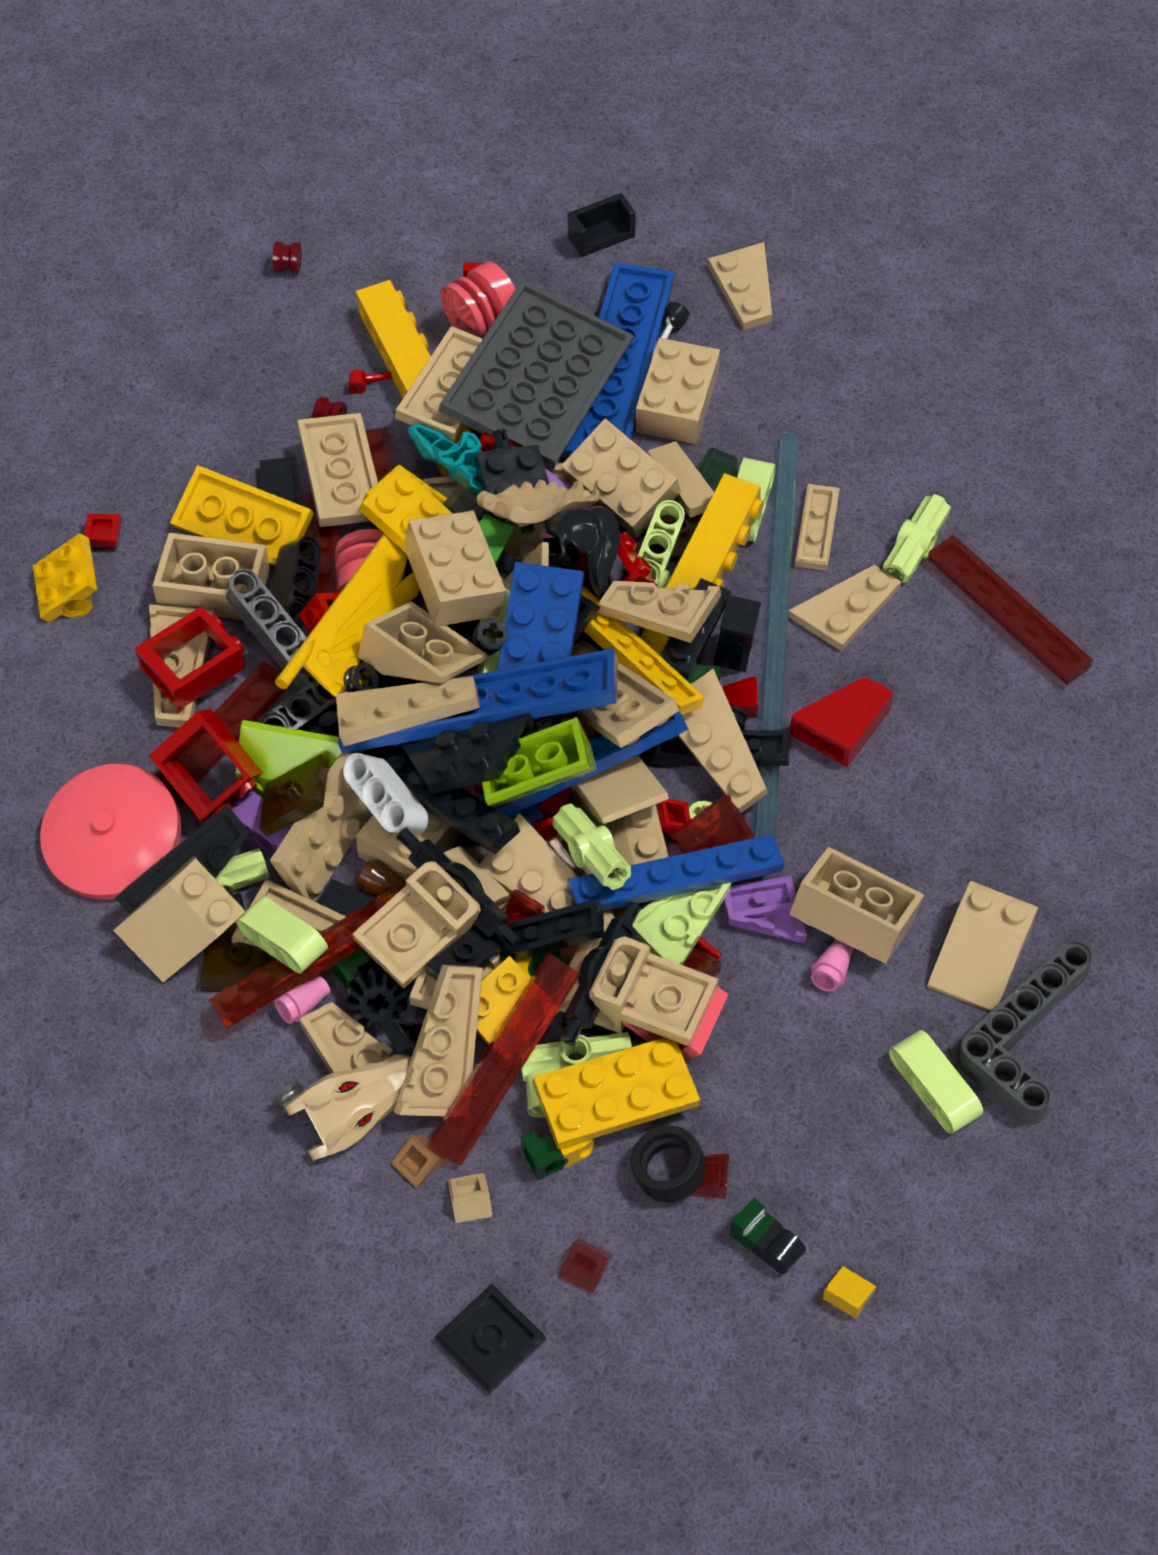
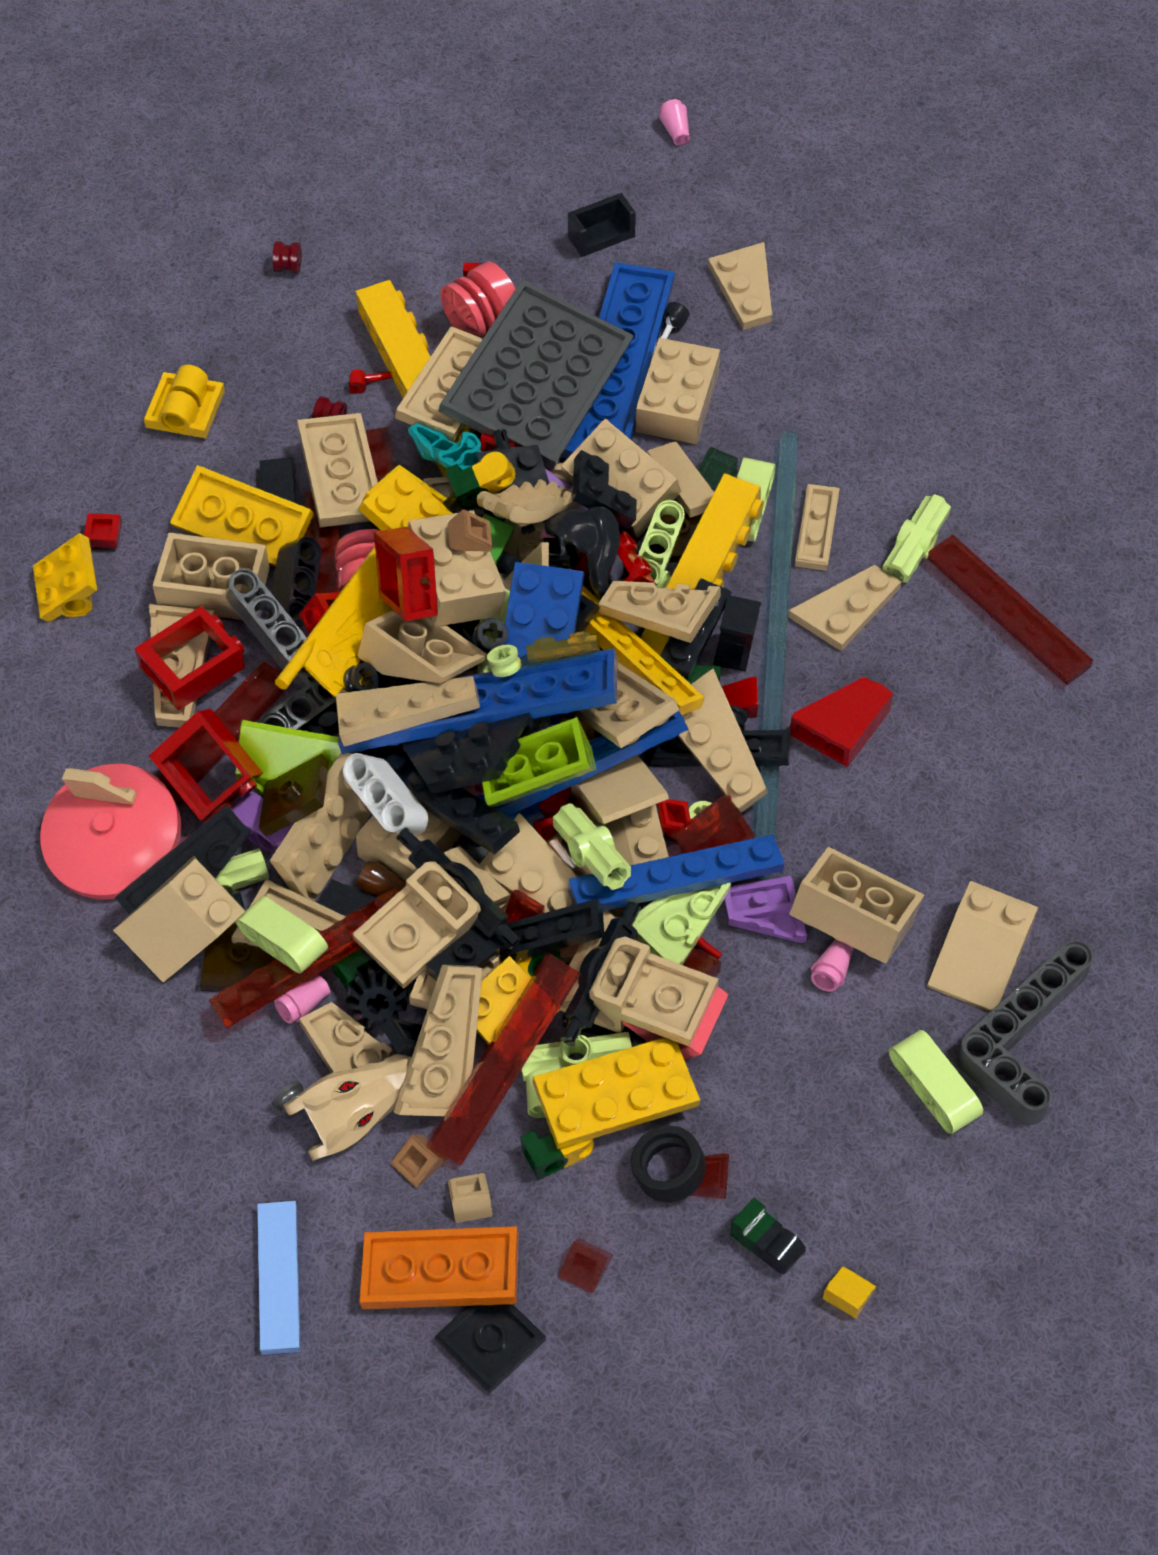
none -> tan tile [62,768,137,805]
none -> yellow plate [144,365,225,439]
none -> light blue tile [257,1201,301,1355]
none -> orange plate [359,1226,519,1310]
none -> red window [374,527,438,621]
none -> leg [445,451,516,508]
none -> medium nougat slope [448,509,493,551]
none -> yellowish green bush [487,645,522,677]
none -> clear yellow plate [526,632,600,664]
none -> black plate [572,450,637,529]
none -> bright pink cone [659,99,691,145]

